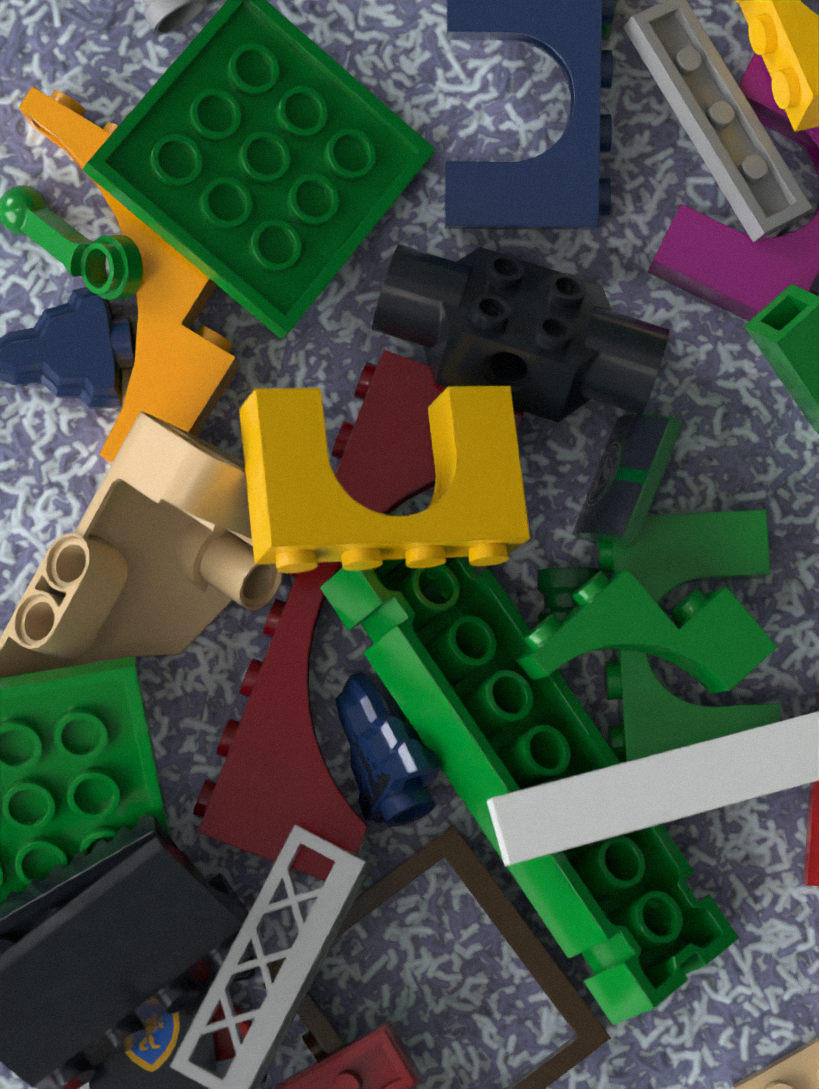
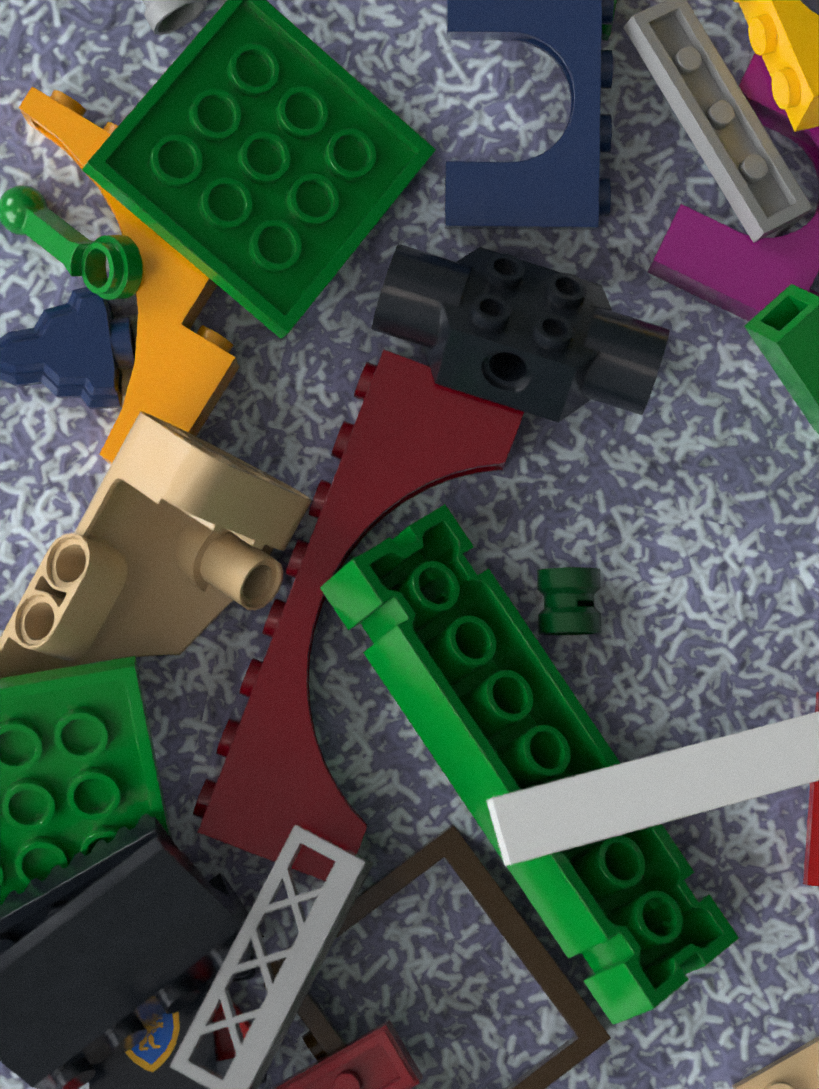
yellow arch [239,386,530,573] -> none
dark blue rock [335,672,441,827] -> none
green arch [516,569,777,694] -> none
black slope [572,414,683,549] -> none
green arch [596,509,781,764] -> none

